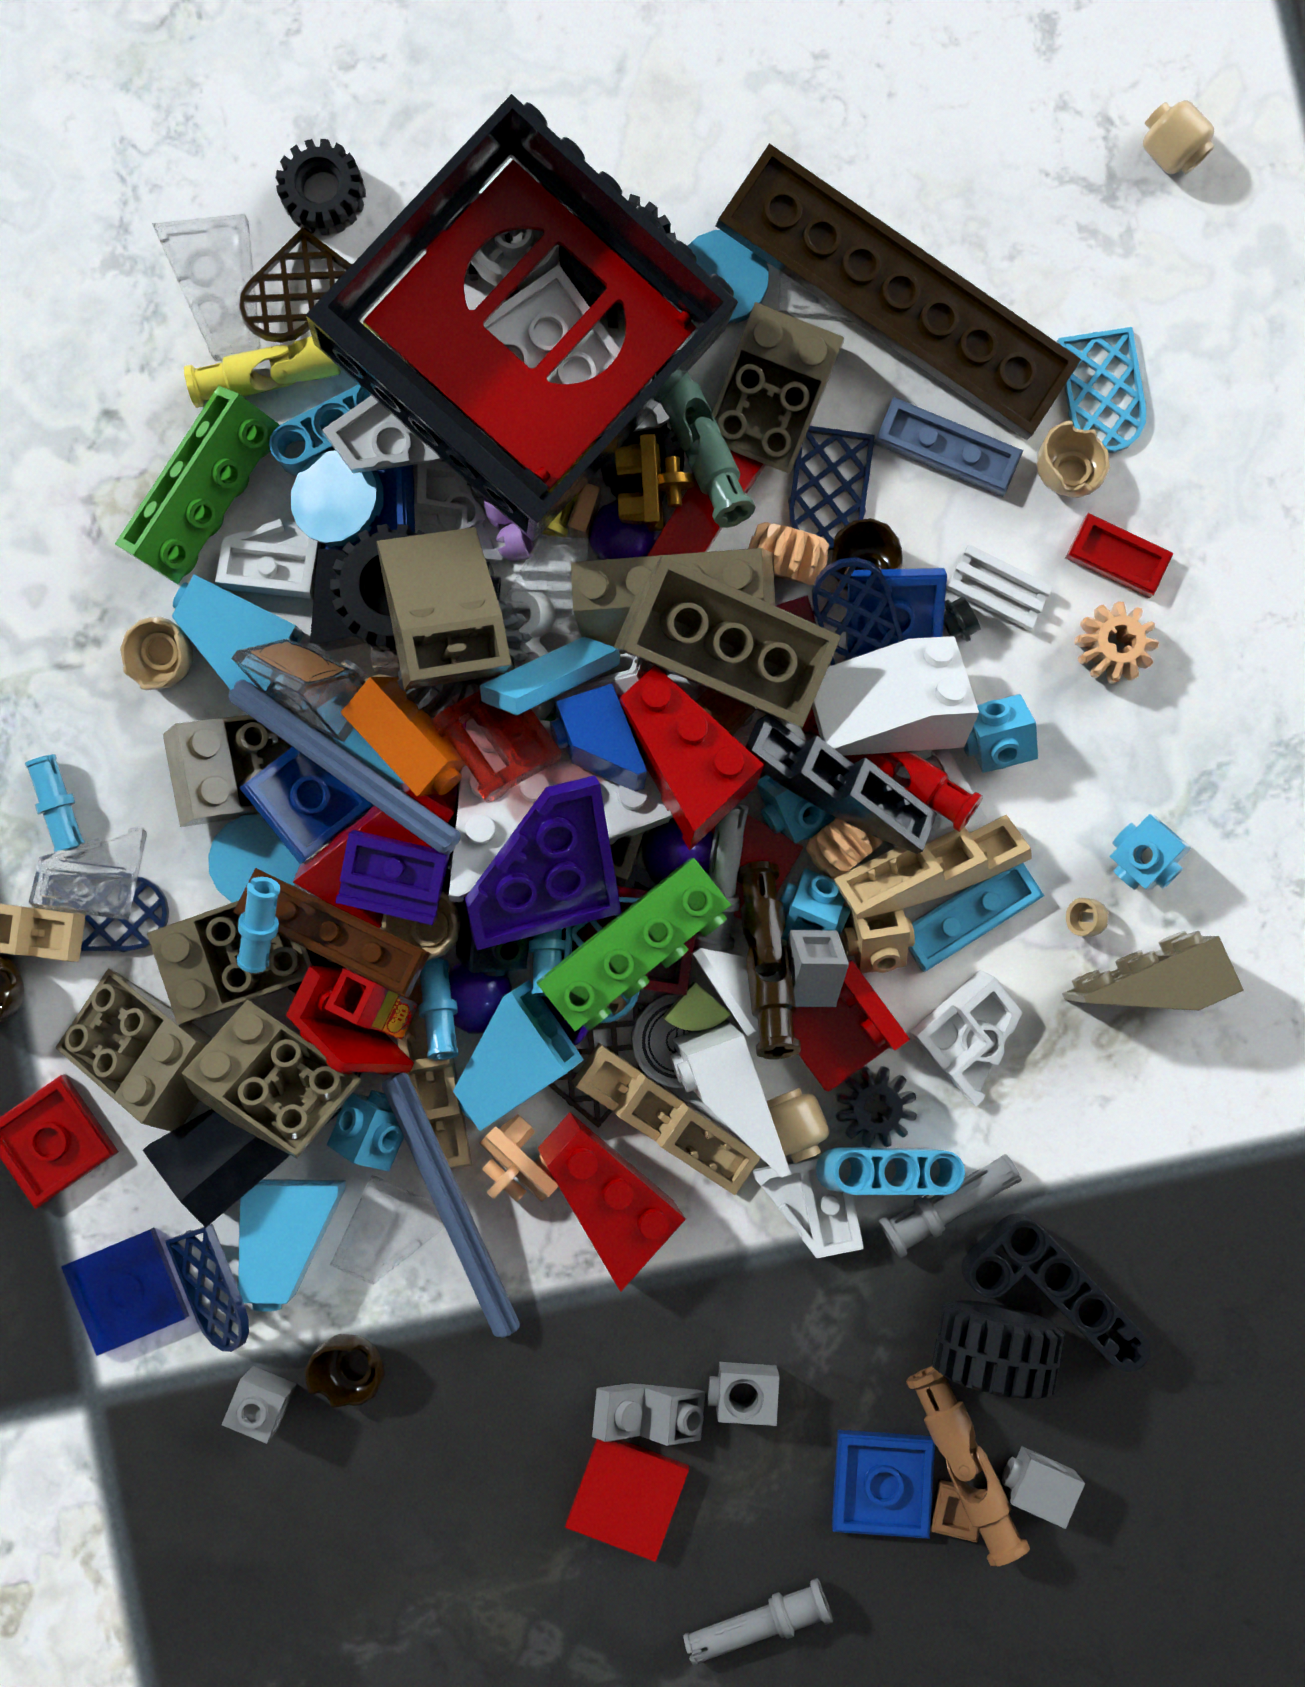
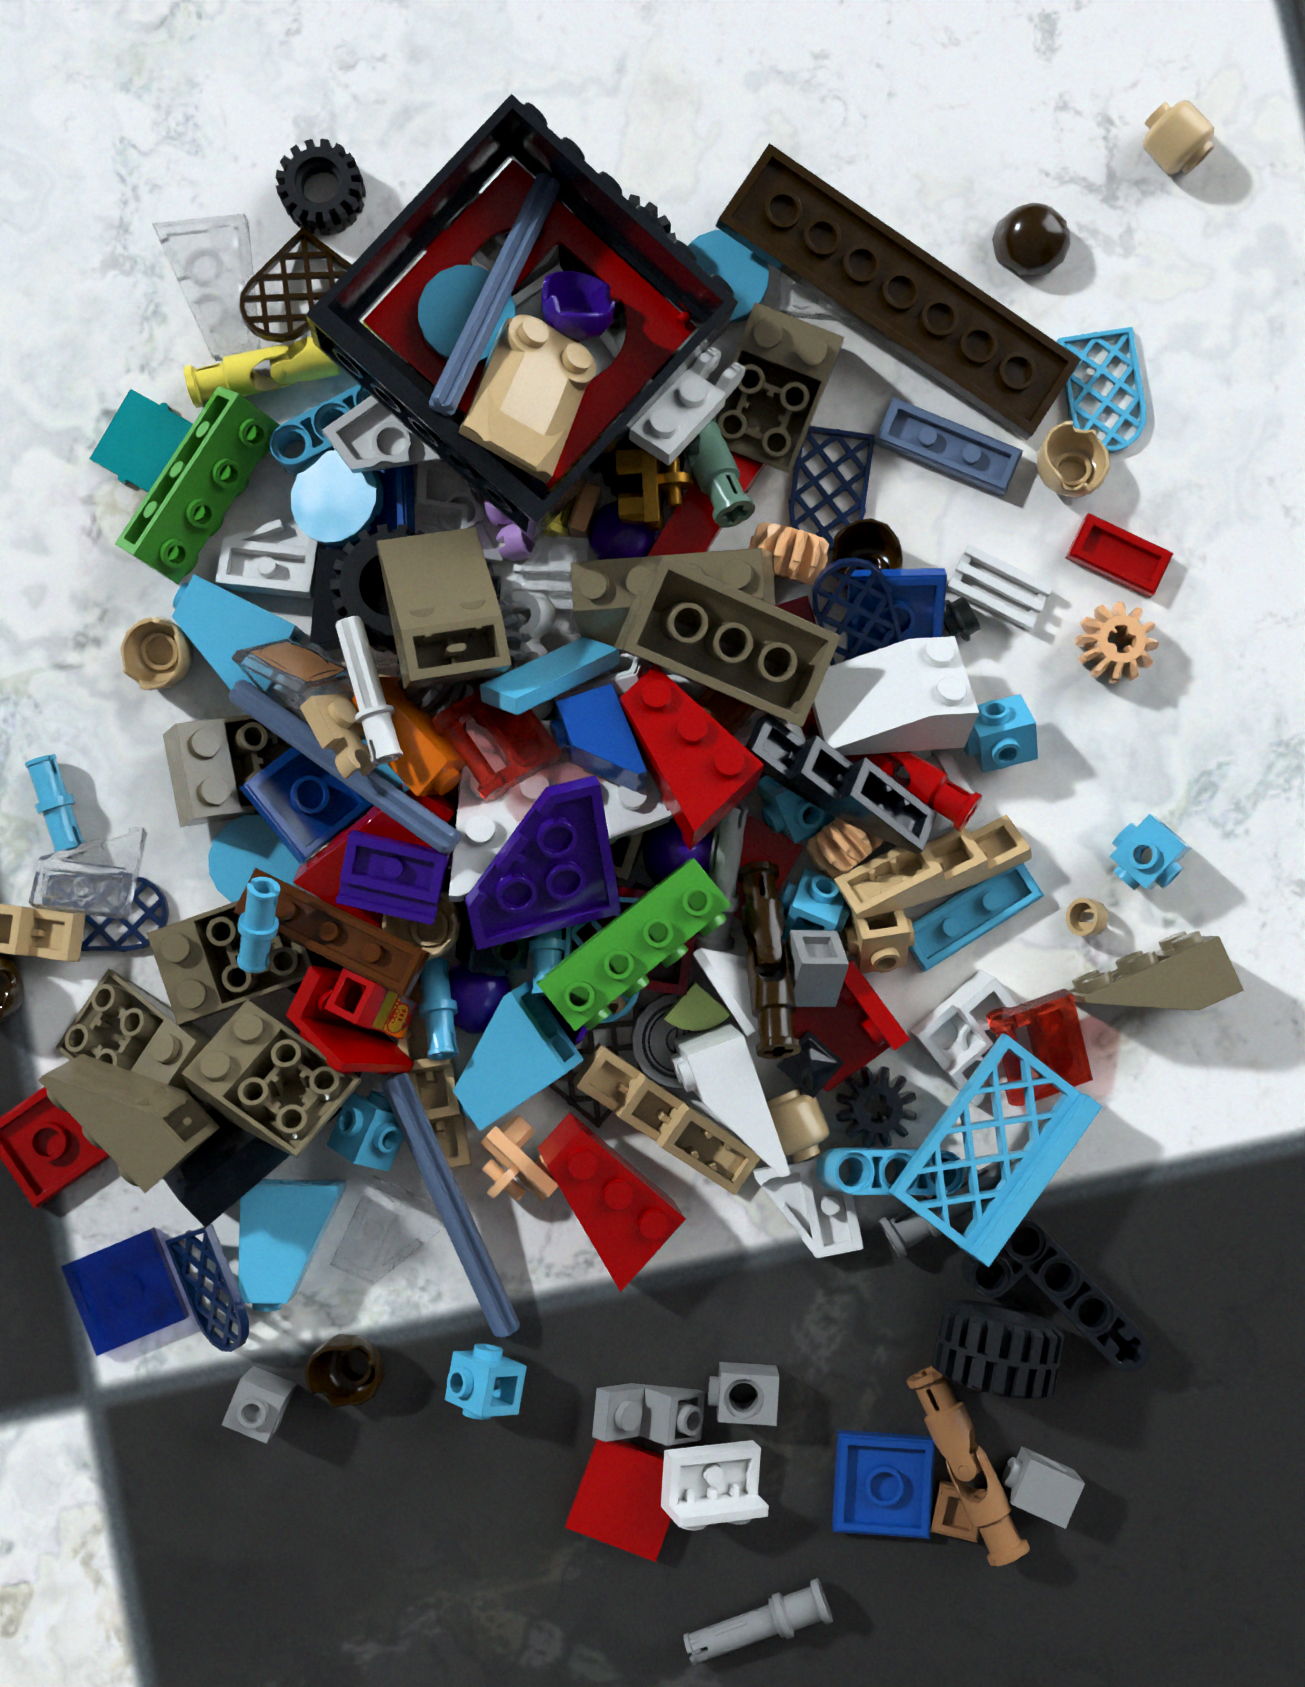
none -> dark tan slope [38,1054,220,1193]
none -> teal piece [89,389,193,492]
none -> tan plate [300,693,378,779]
none -> white axle [336,616,403,765]
none -> medium azure tile [418,265,515,366]
none -> sand blue axle [429,173,561,416]
none -> medium azure brick [445,1344,527,1420]
none -> tan slope [458,314,596,484]
none -> dark purple hair [541,271,616,341]
none -> white hinge [629,346,746,465]
none -> white bracket [661,1440,769,1531]
none -> black tile [776,1030,845,1098]
none -> medium azure fence [888,1033,1102,1267]
none -> clear red plate [986,988,1093,1106]
none -> dark brown hair [992,203,1070,277]

